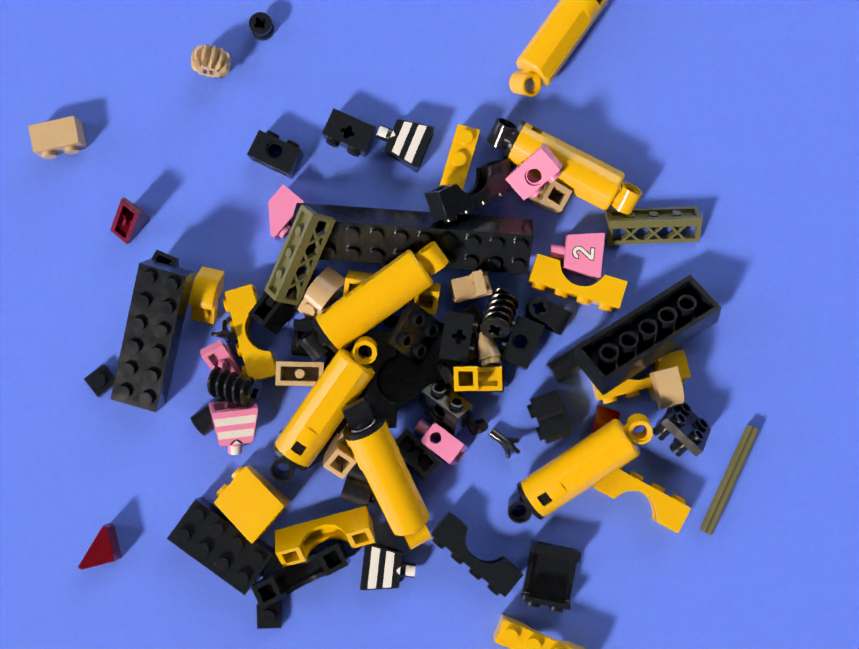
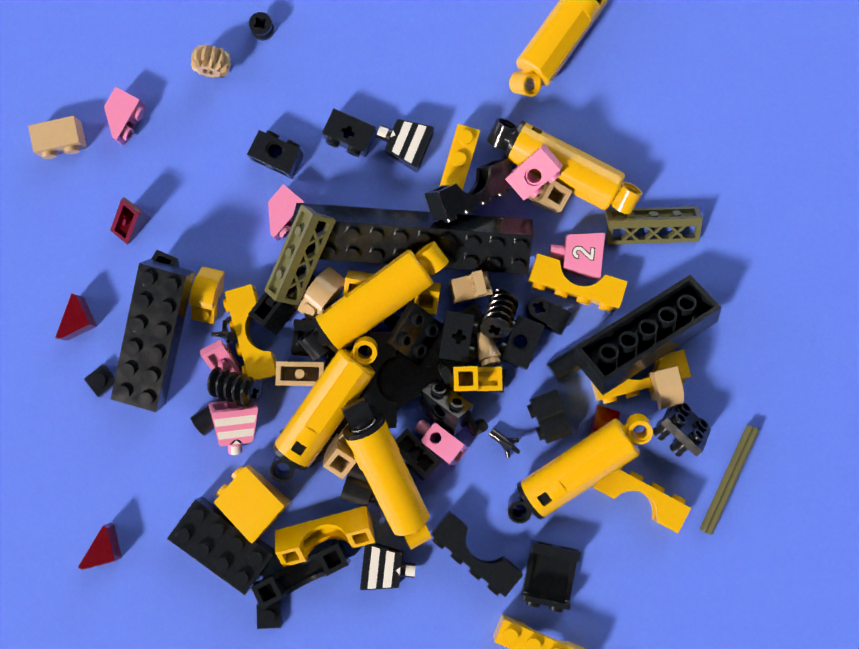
none -> dark red slope [55,293,97,341]
none -> bright pink slope [104,87,146,145]

